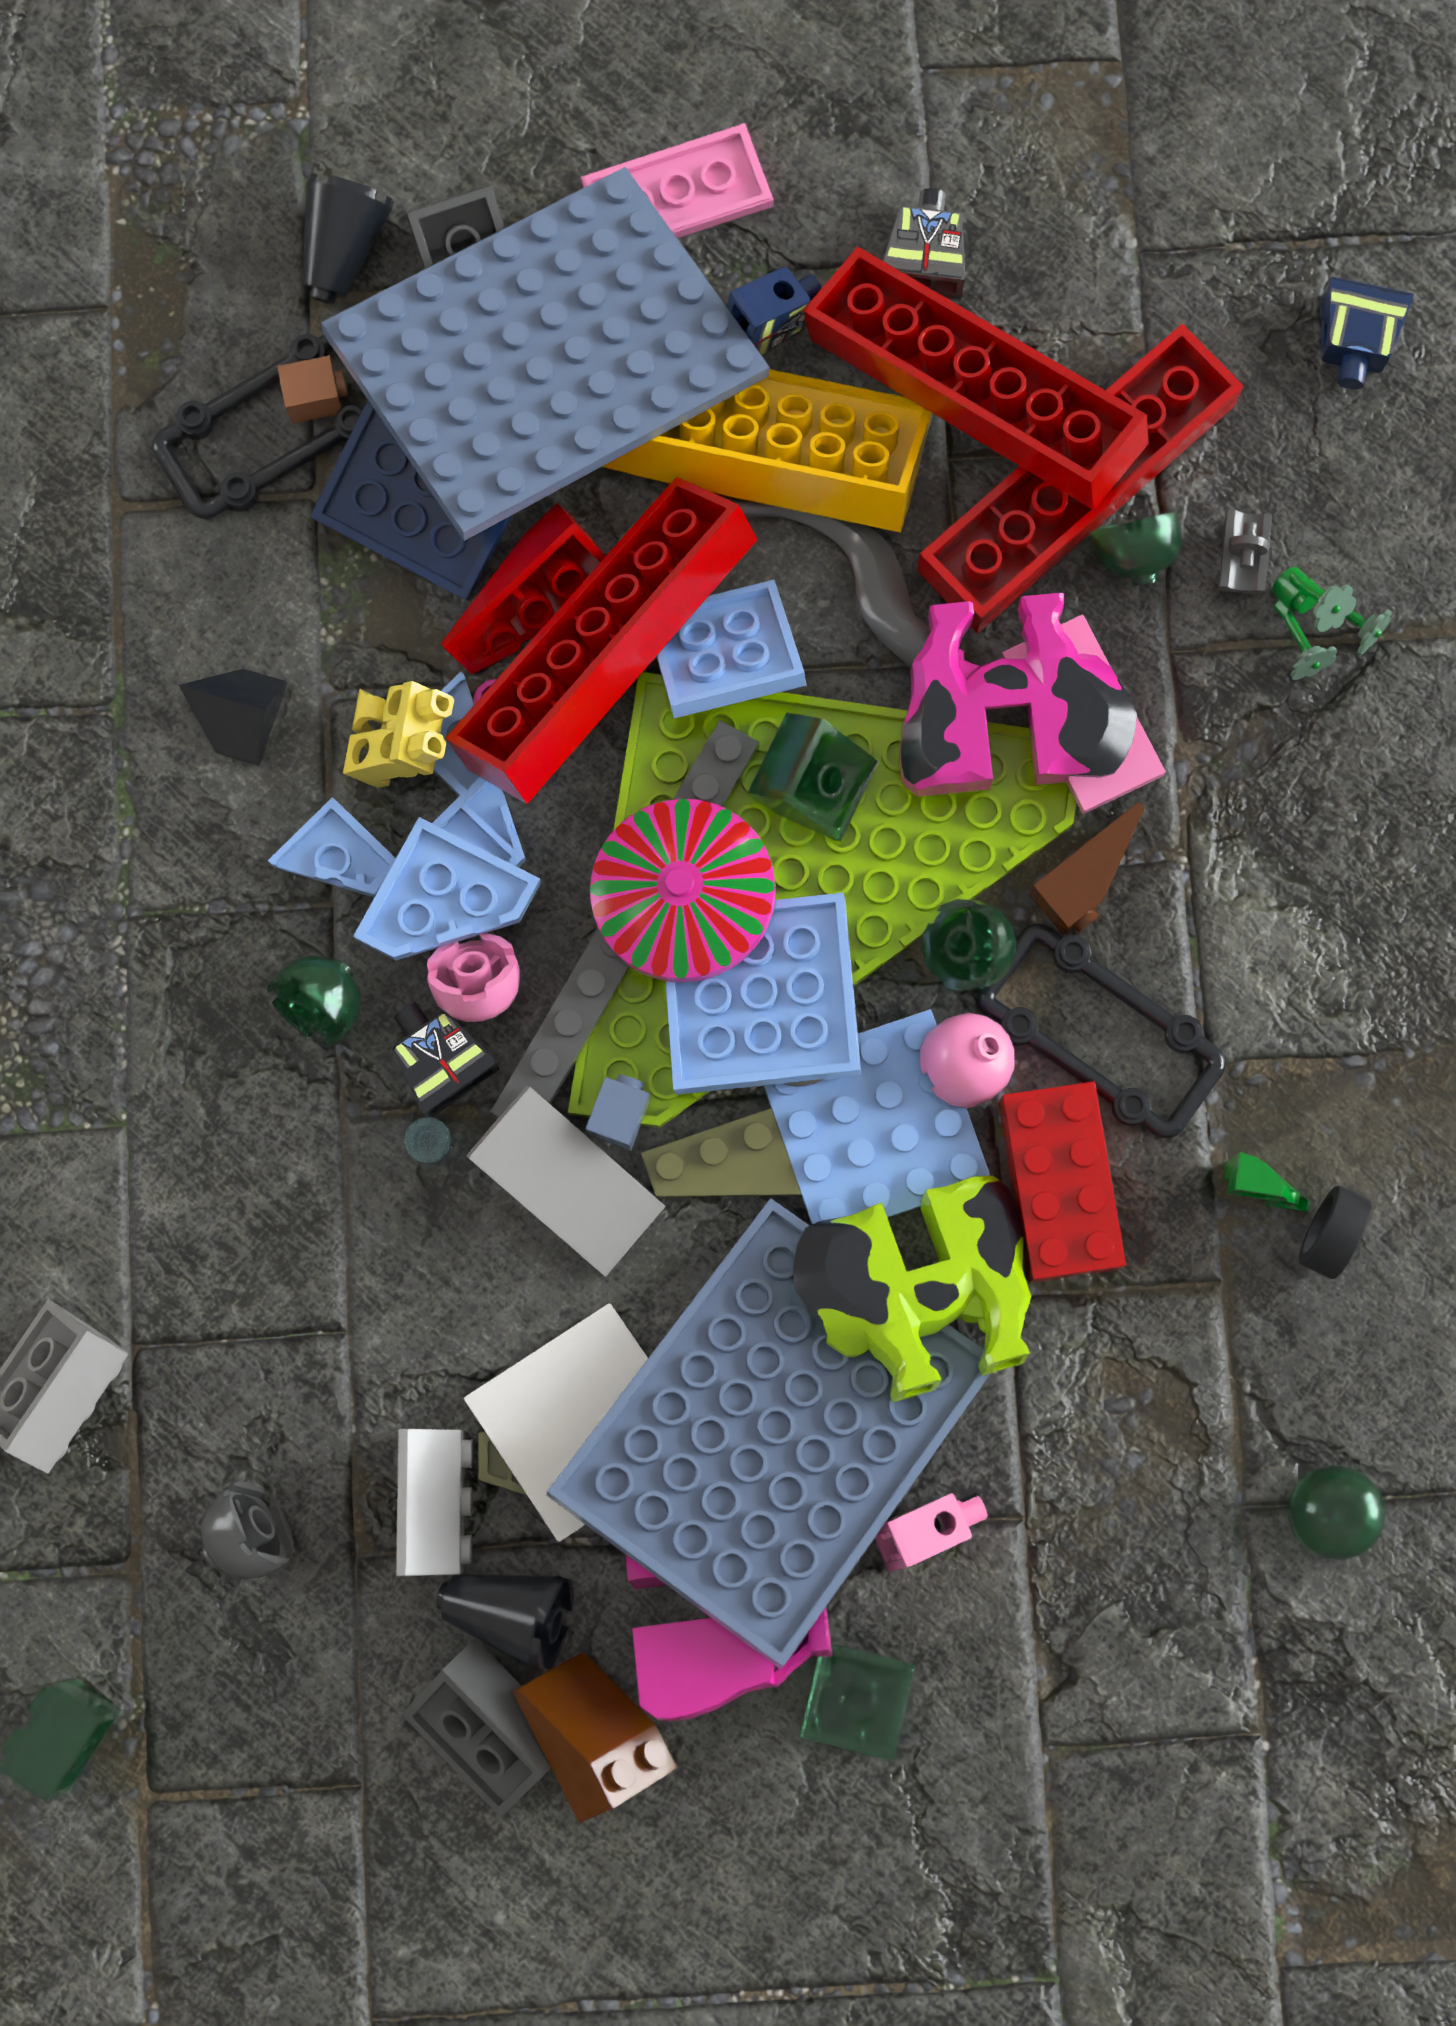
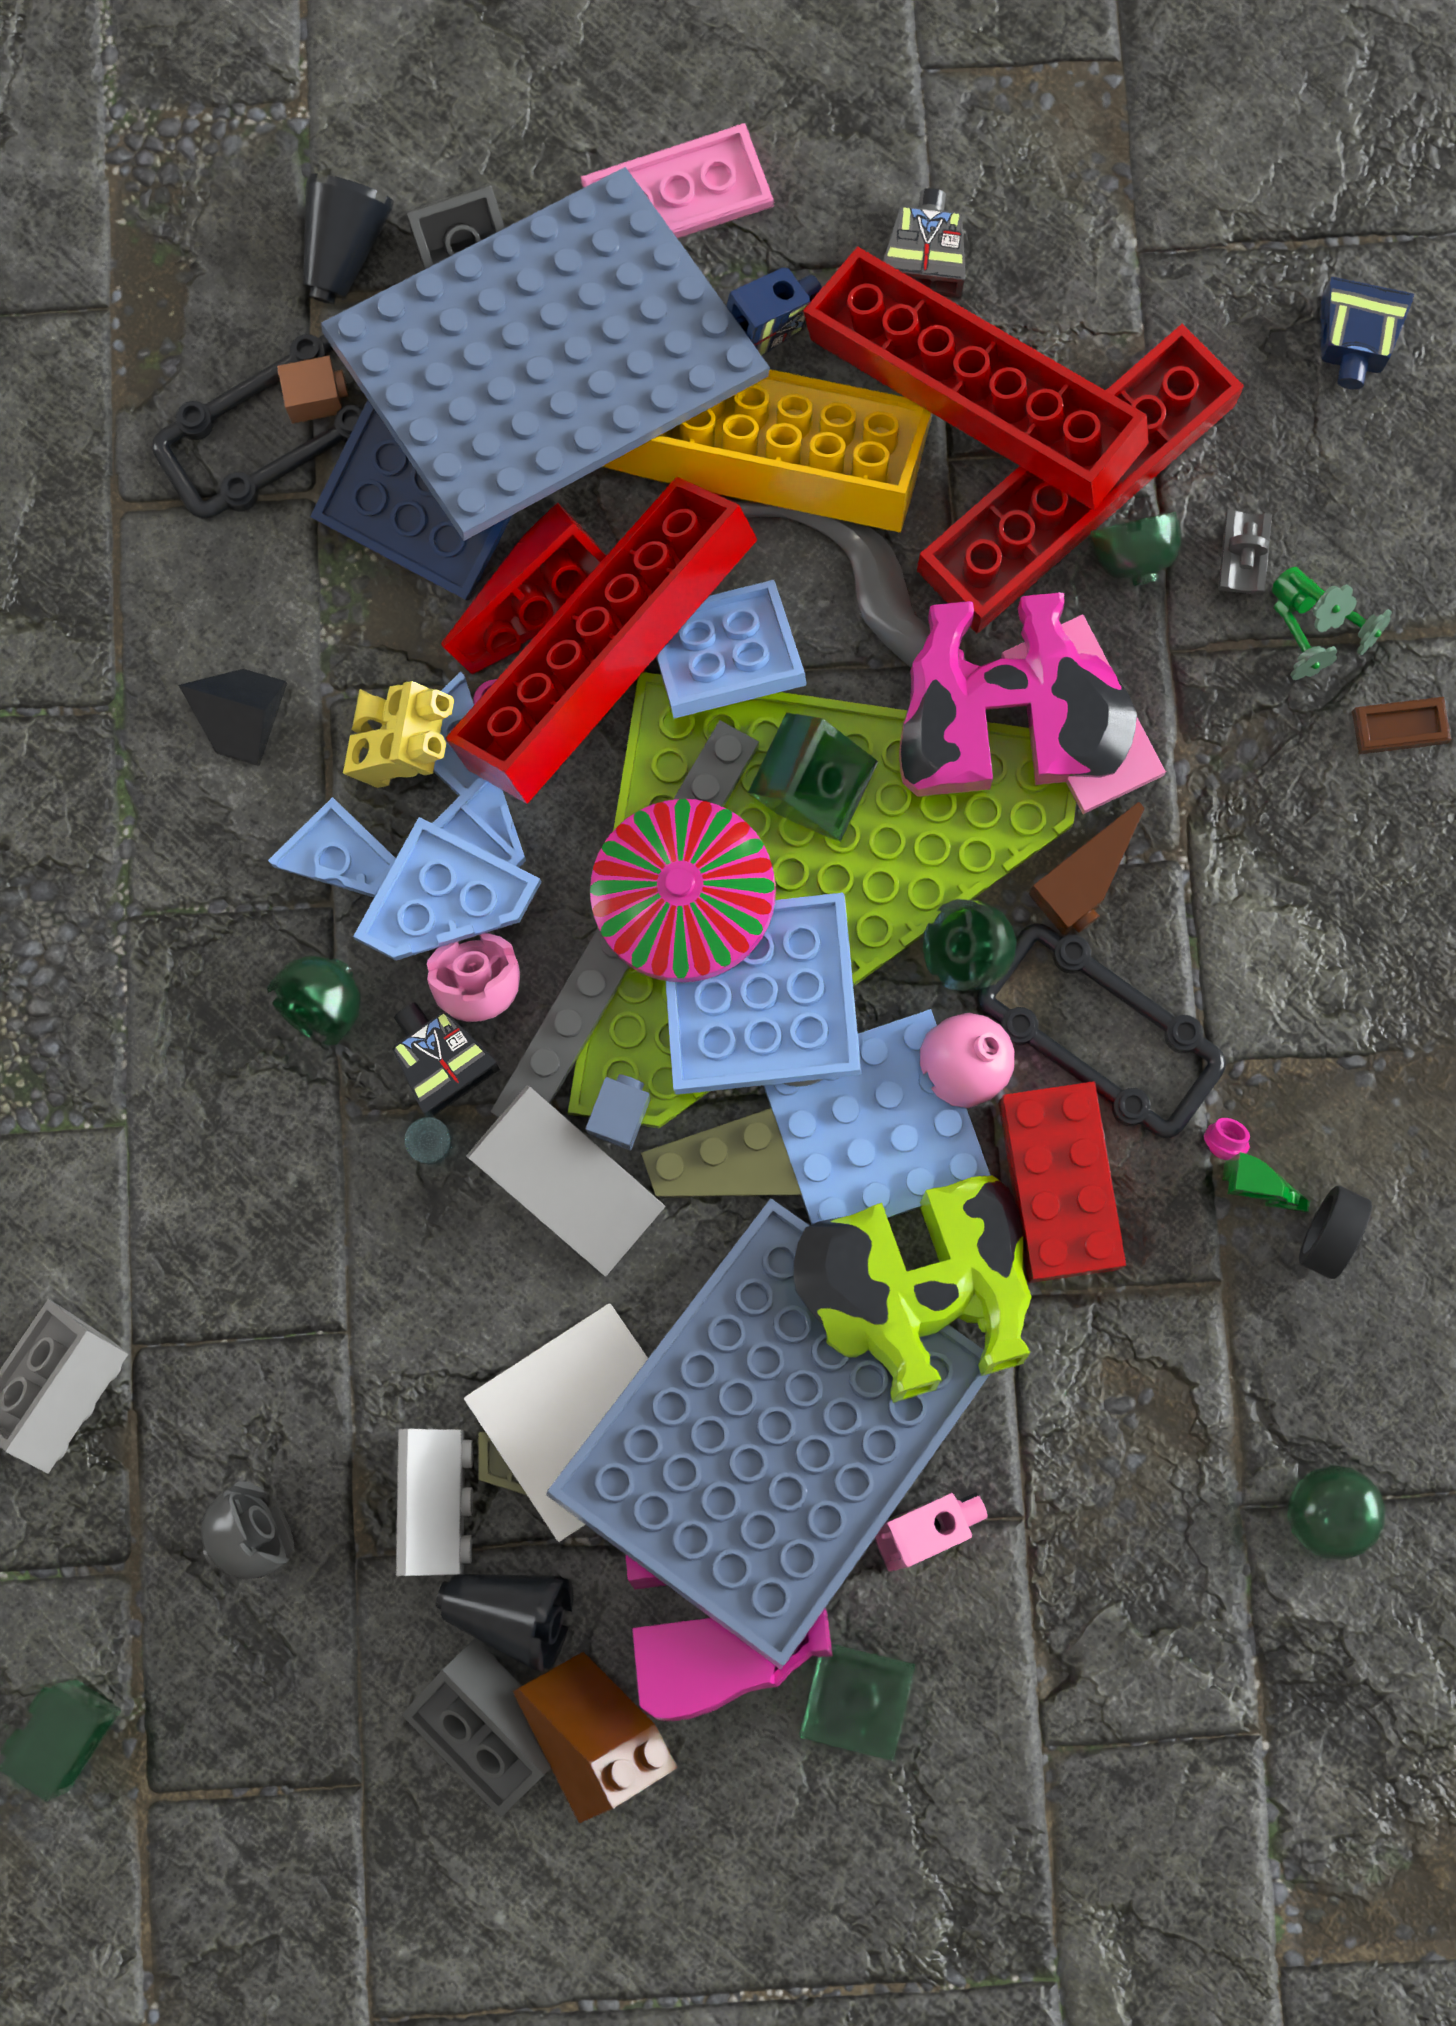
none -> dark pink plate [1204,1118,1250,1160]
none -> reddish brown tile [1352,697,1451,755]

